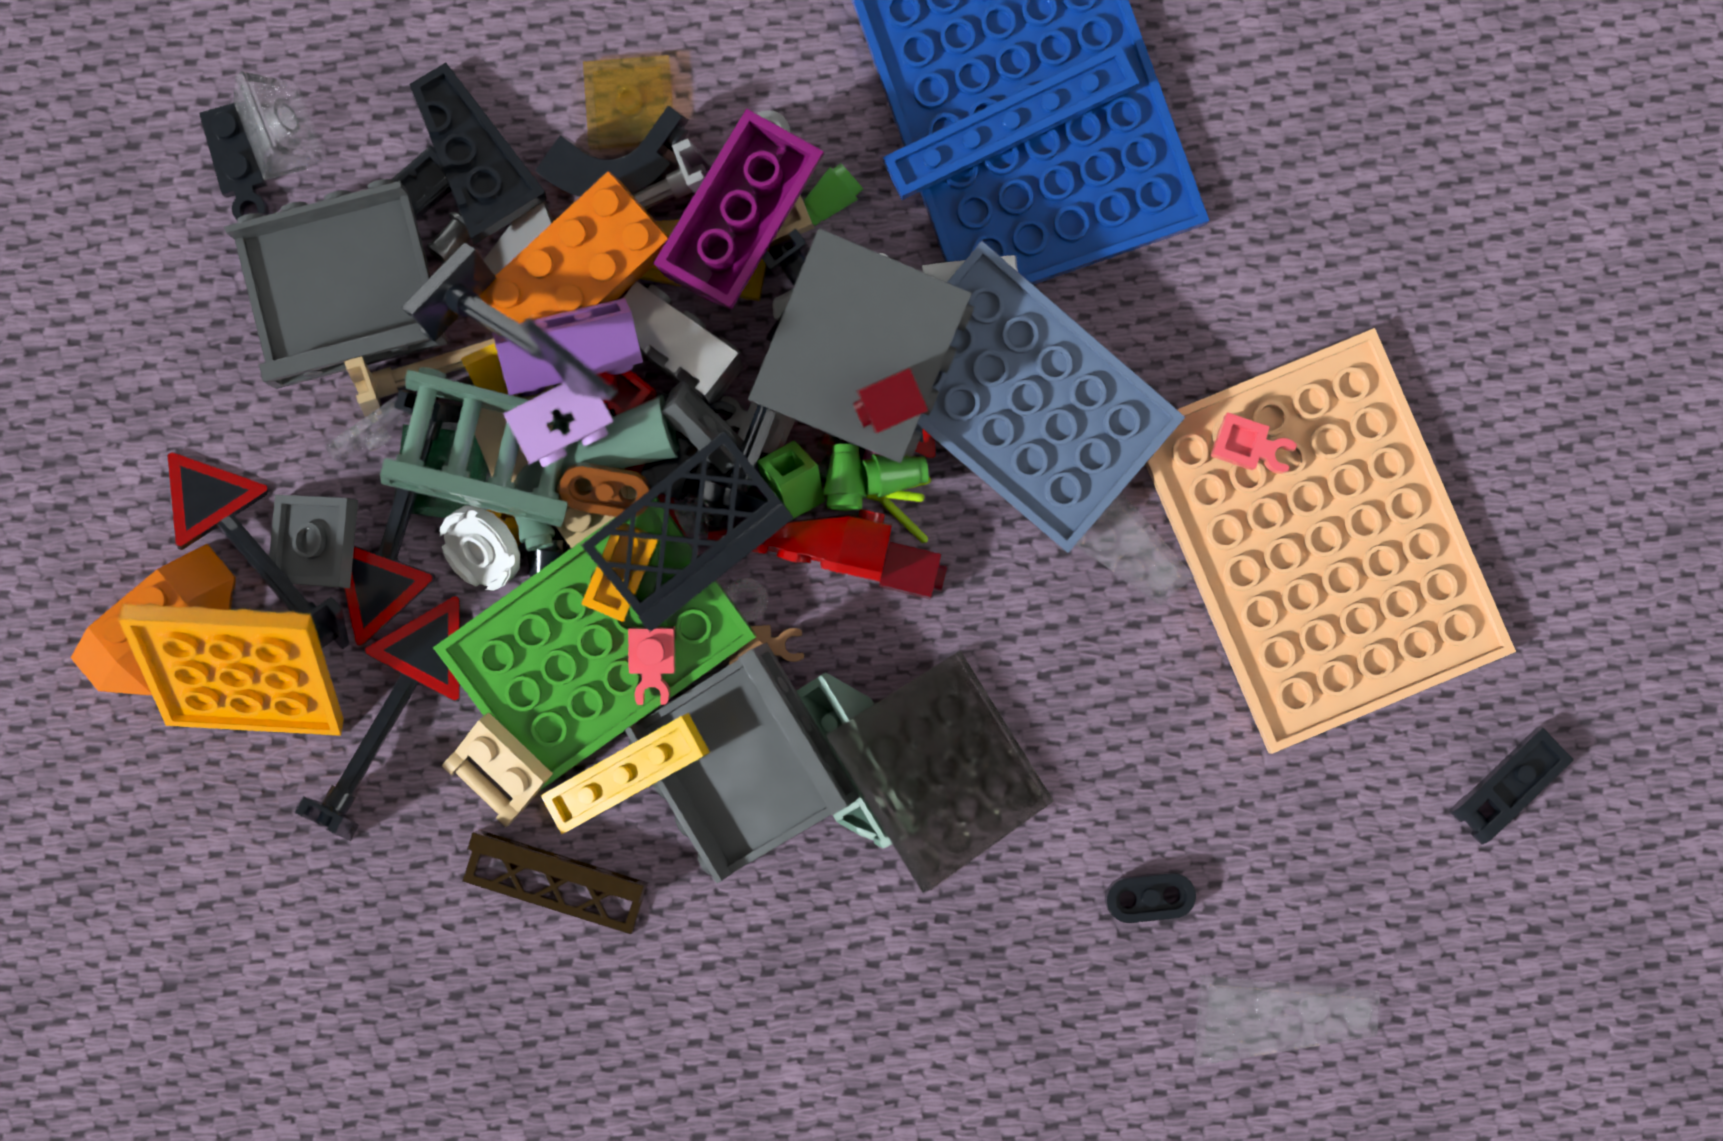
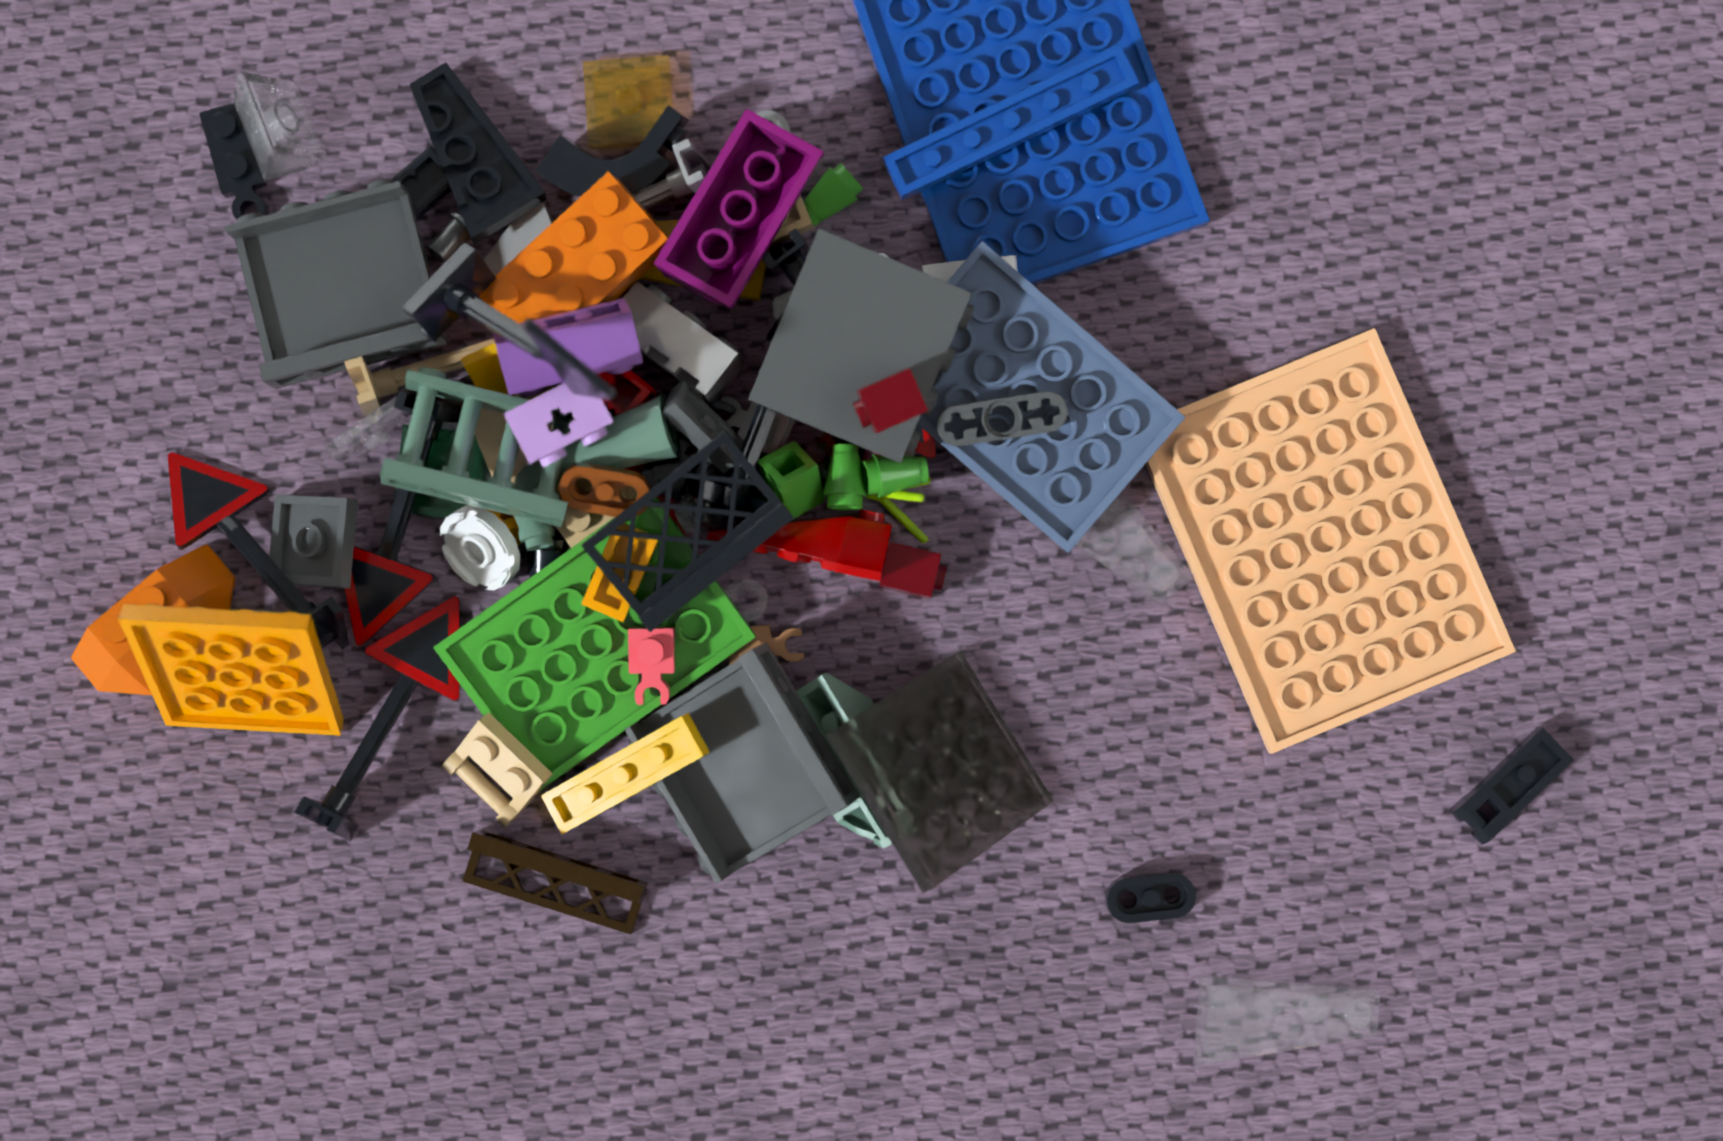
coral plate [1211,412,1297,474] -> none
none -> dark grey beam [936,391,1068,446]

